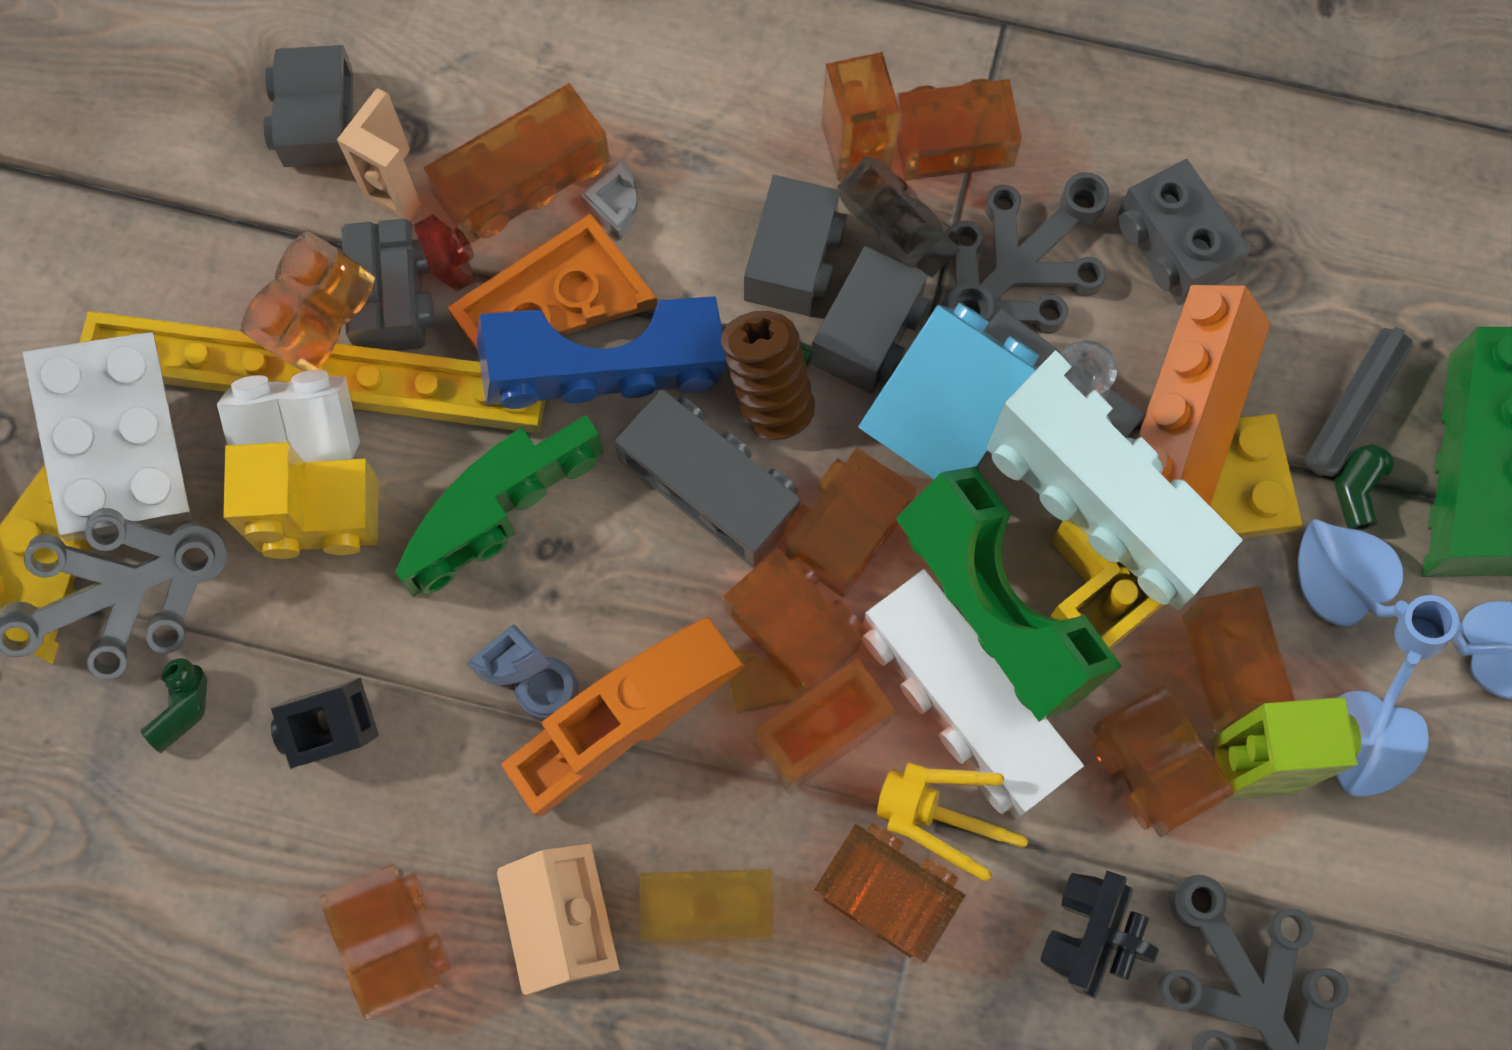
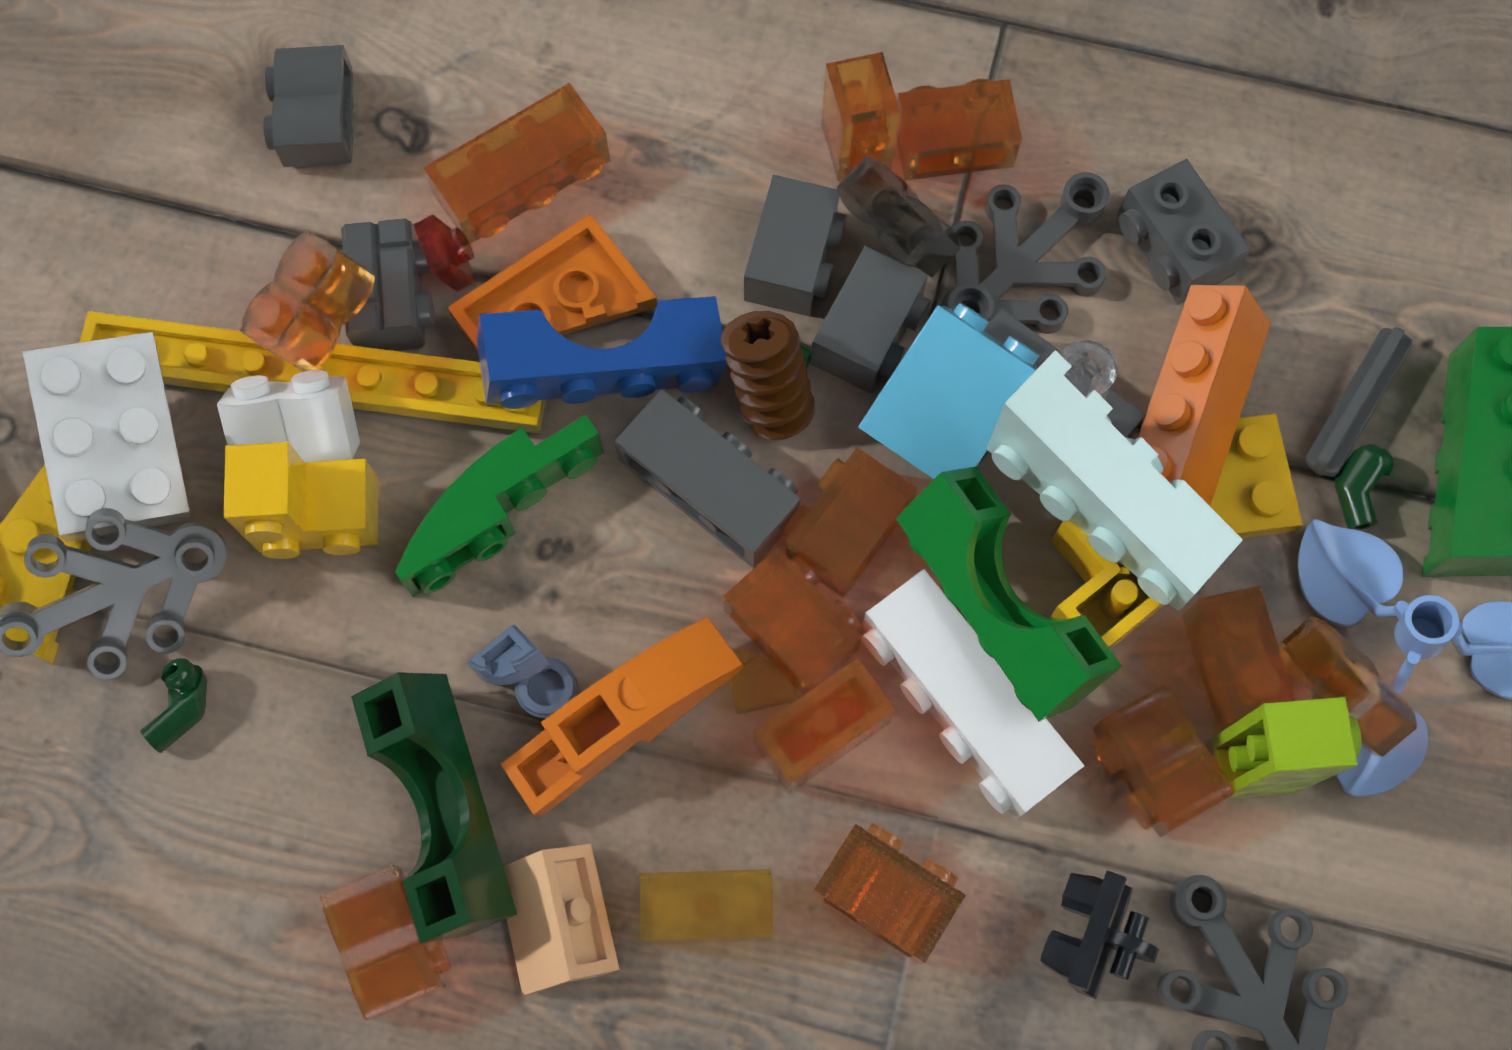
black brick [271,677,379,769] -> none
light nougat panel [337,88,421,221] -> none
light grey tile [580,160,638,240] -> none
yellow plant [877,762,1028,882] -> none
none -> dark green arch [351,672,517,944]
none -> clear orange brick [1277,616,1417,757]

